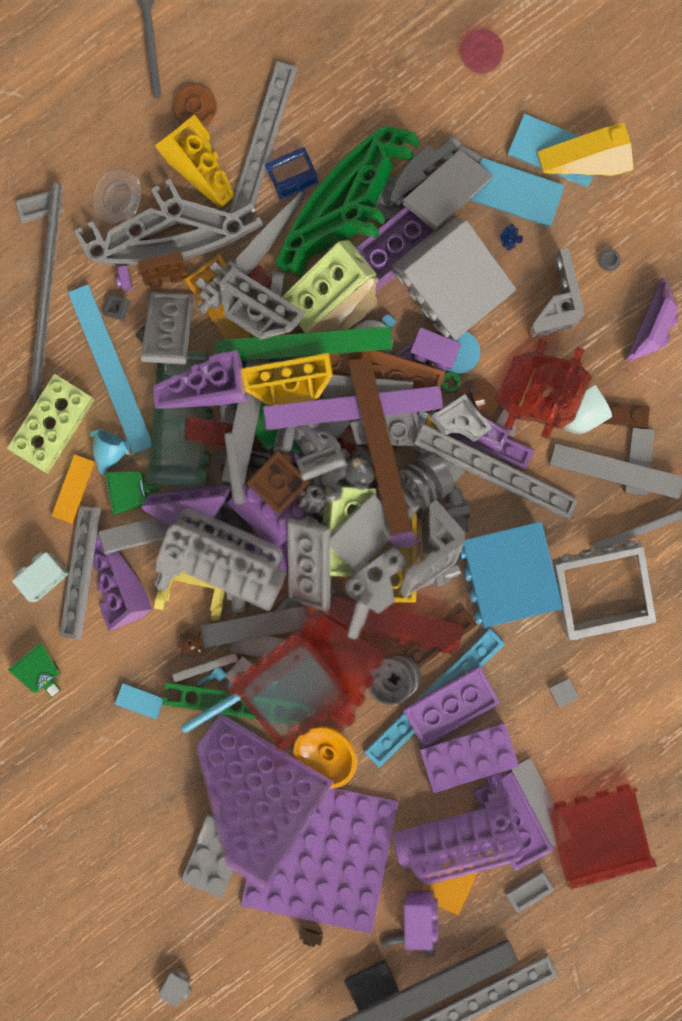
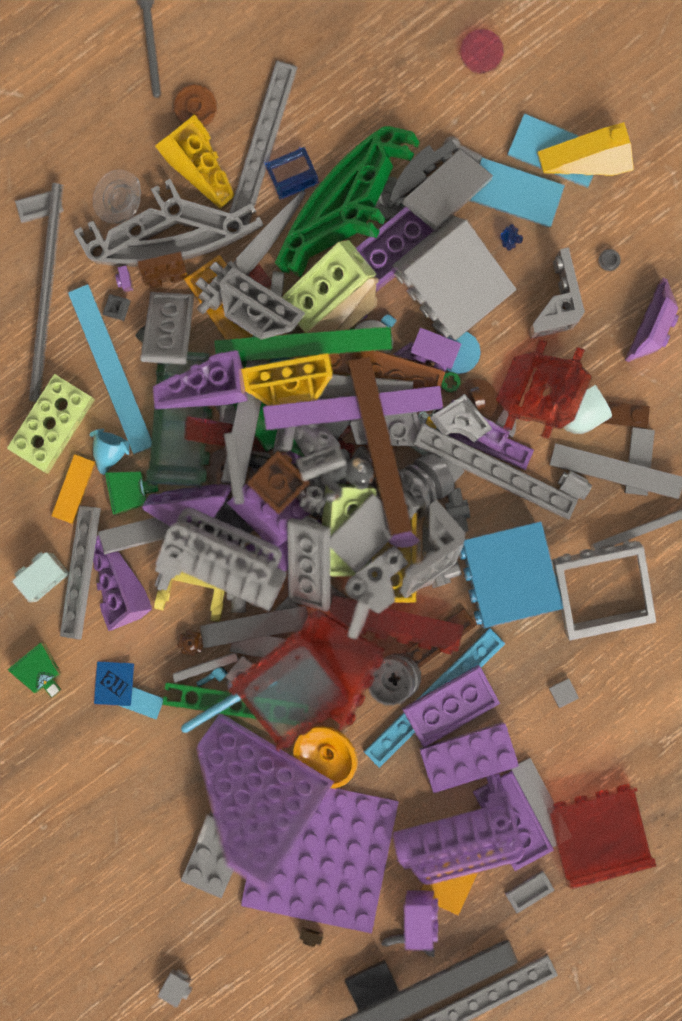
none -> clear blue sticker [94,662,134,706]
none -> light grey brick [558,470,592,500]

